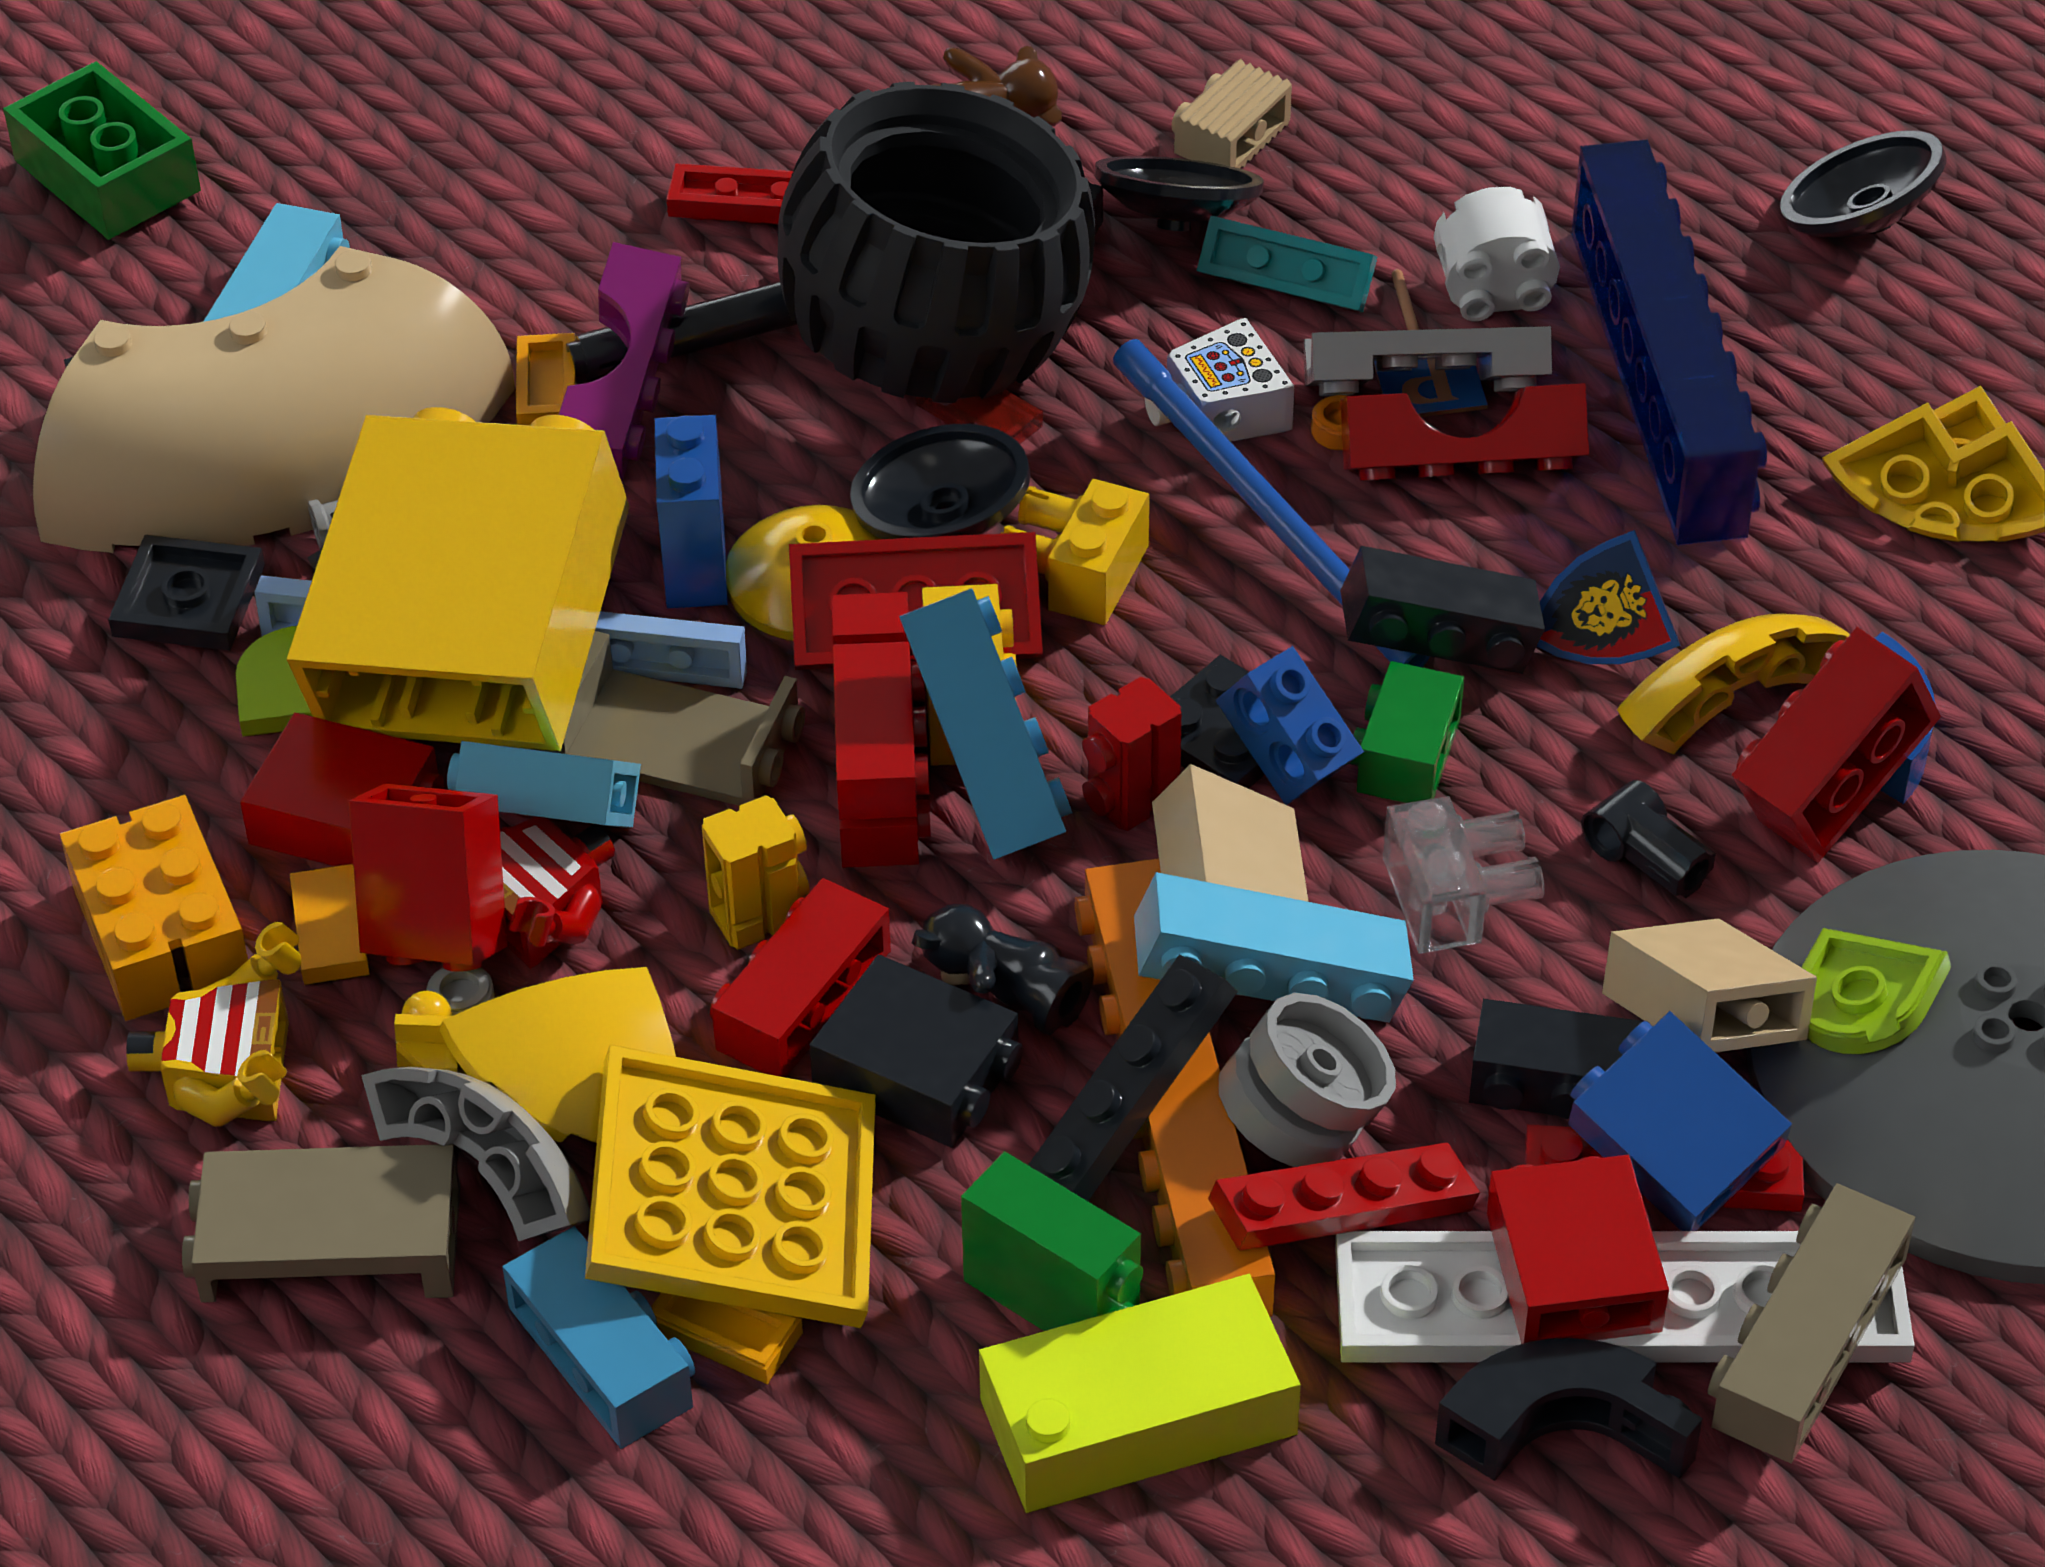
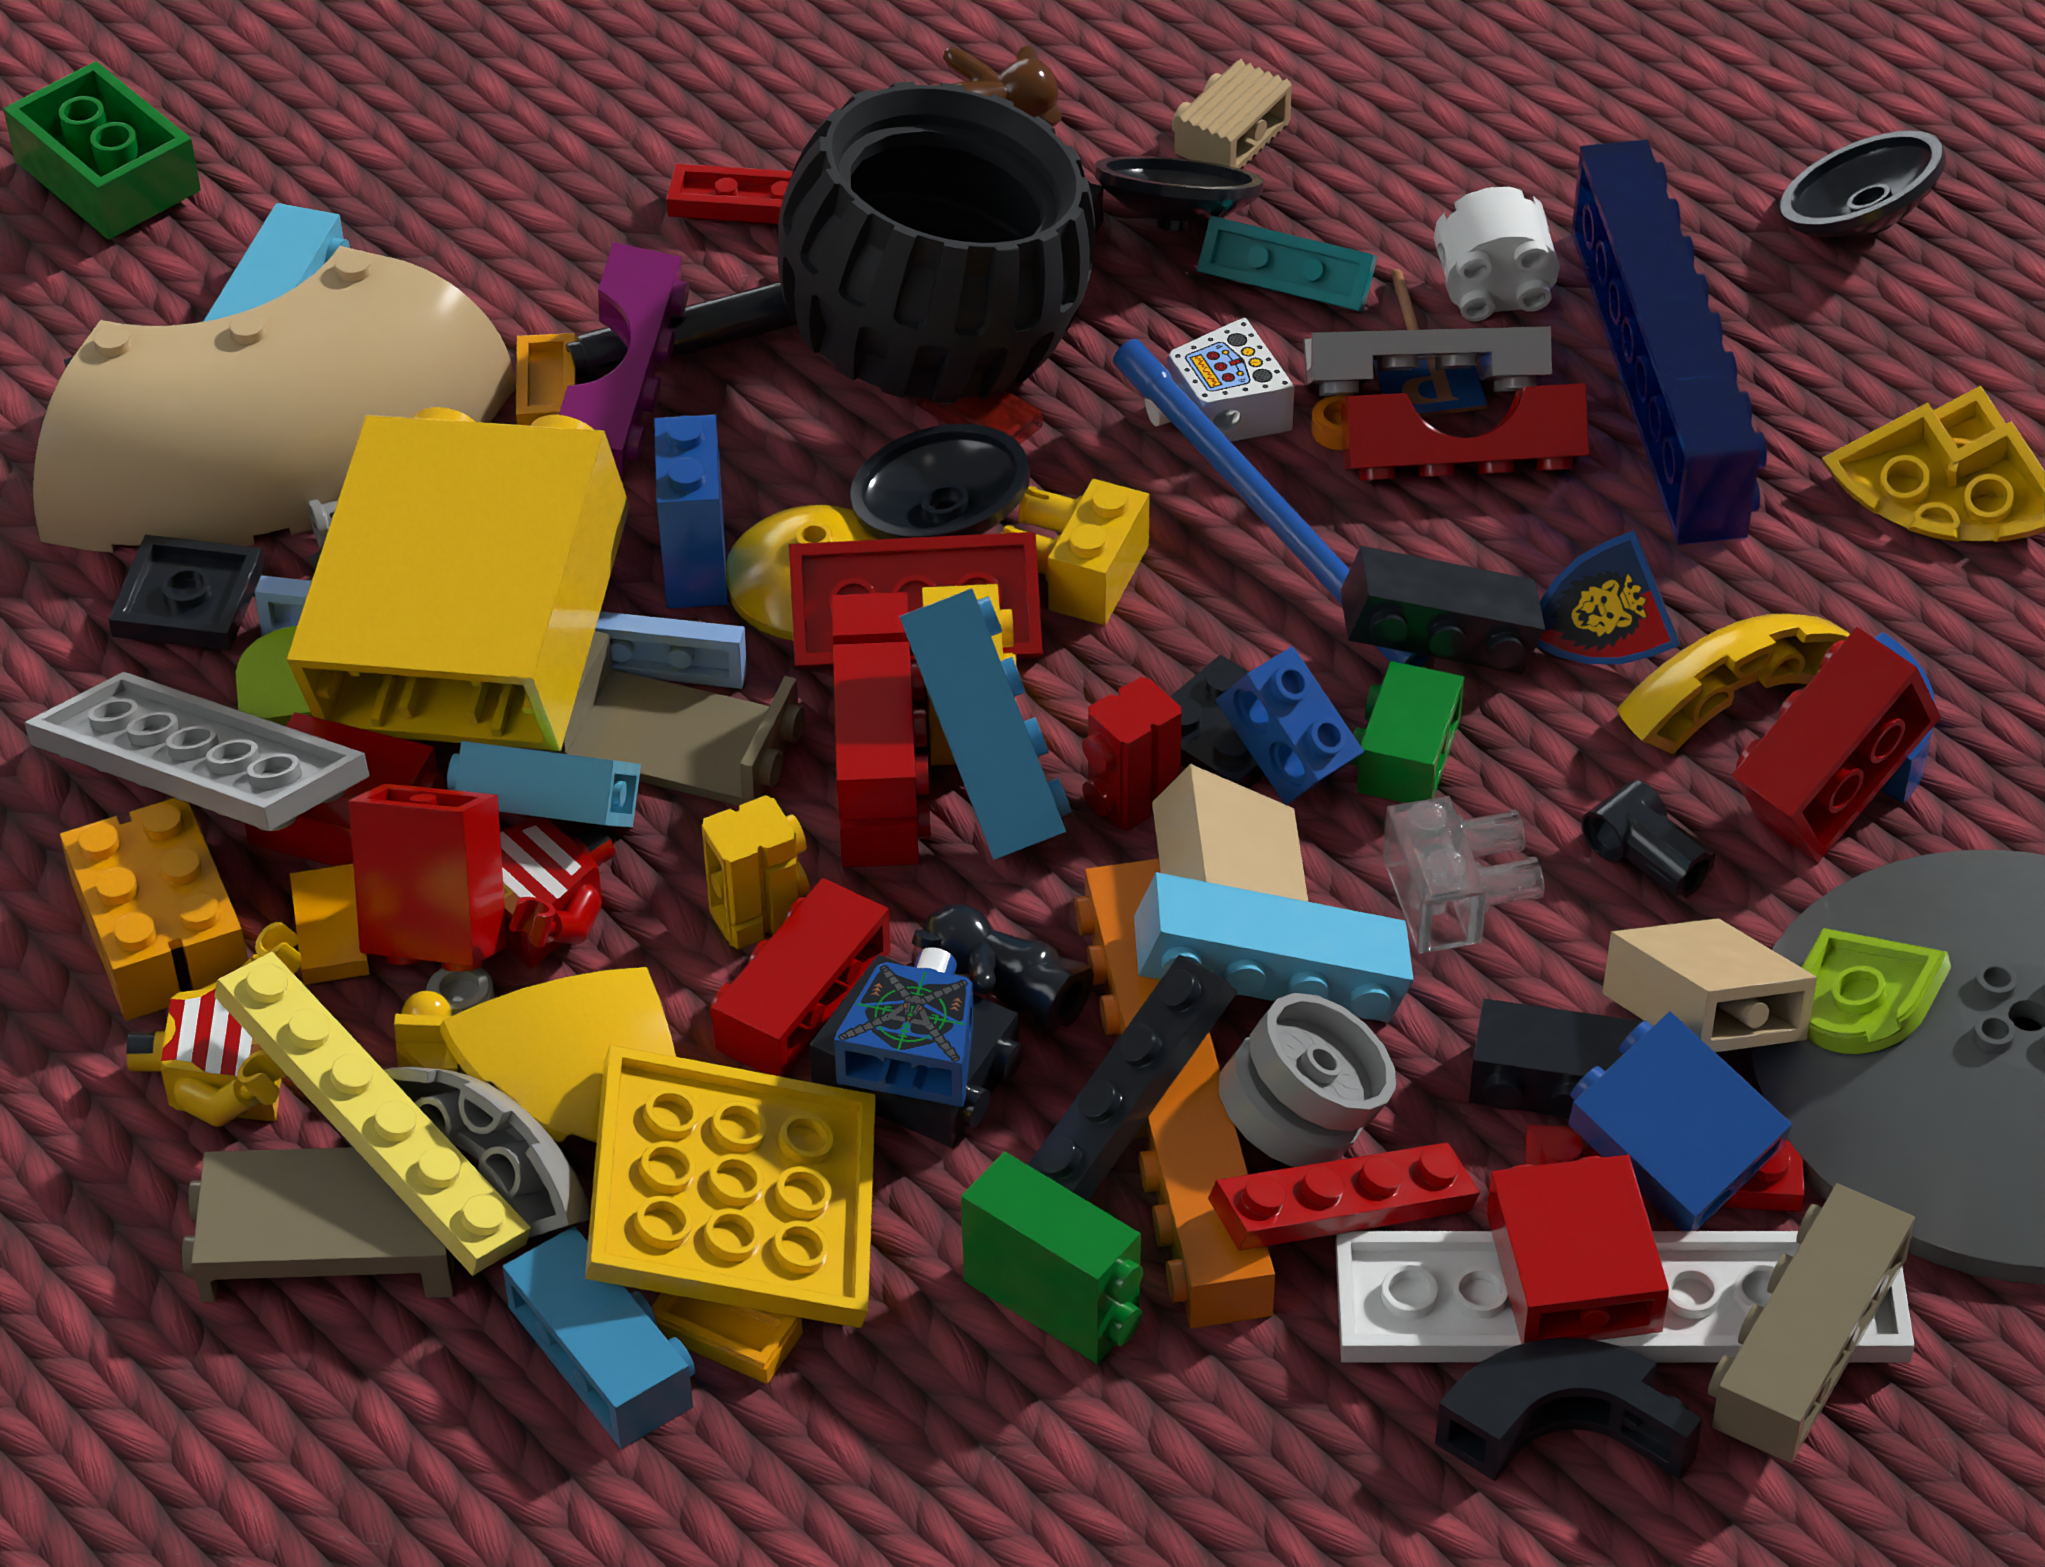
neon yellow brick [979,1273,1301,1513] -> none
none -> light grey plate [24,672,369,831]
none -> light yellow plate [214,952,531,1276]
none -> torso [834,948,973,1107]

